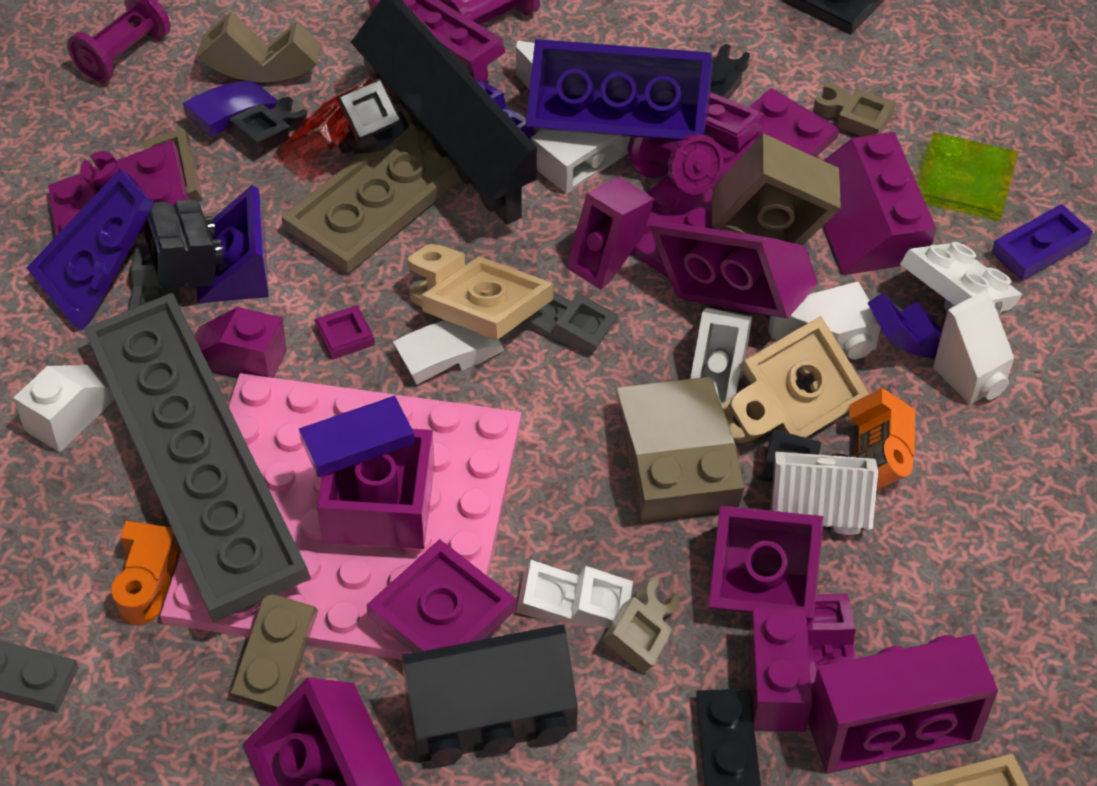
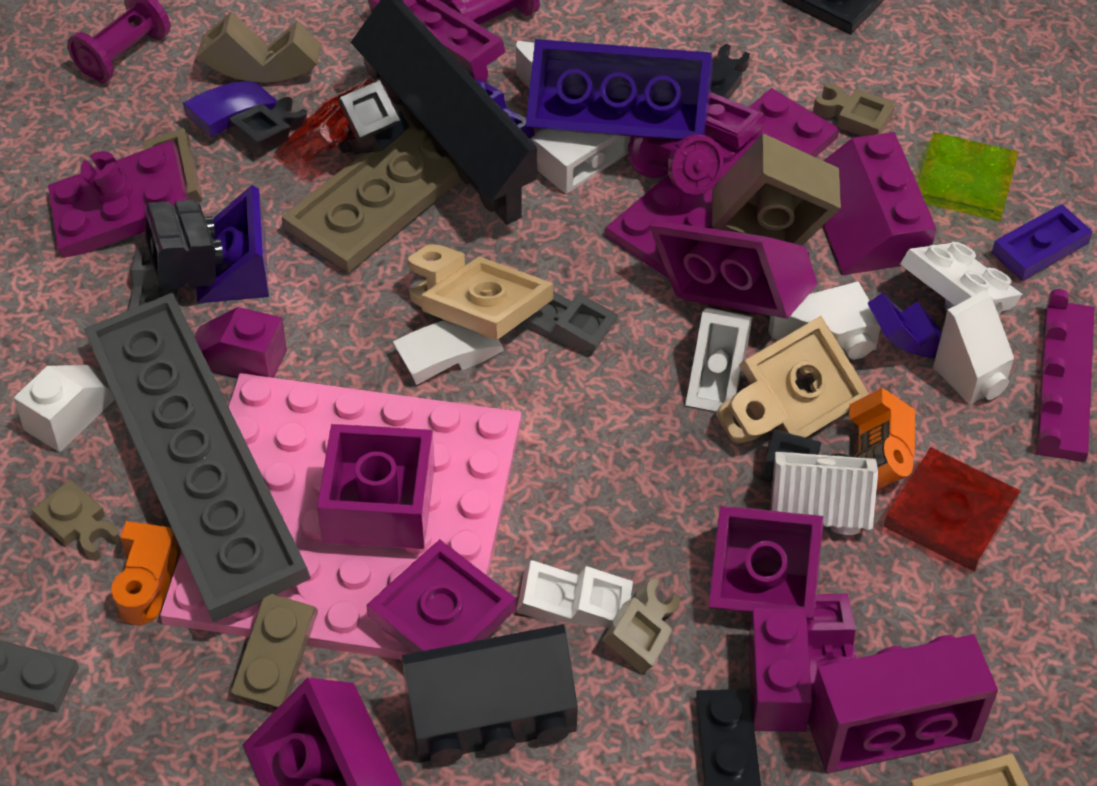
dark purple wing [27,169,155,330] -> none
dark purple tile [299,395,415,477] -> none
magenta tile [314,305,375,360] -> none
magenta slope [566,177,655,290] -> none
dark tan slope [616,377,745,523] -> none
none -> dark tan plate [31,480,121,561]
none -> clear red plate [884,447,1021,572]
none -> magenta hinge [1036,289,1095,462]

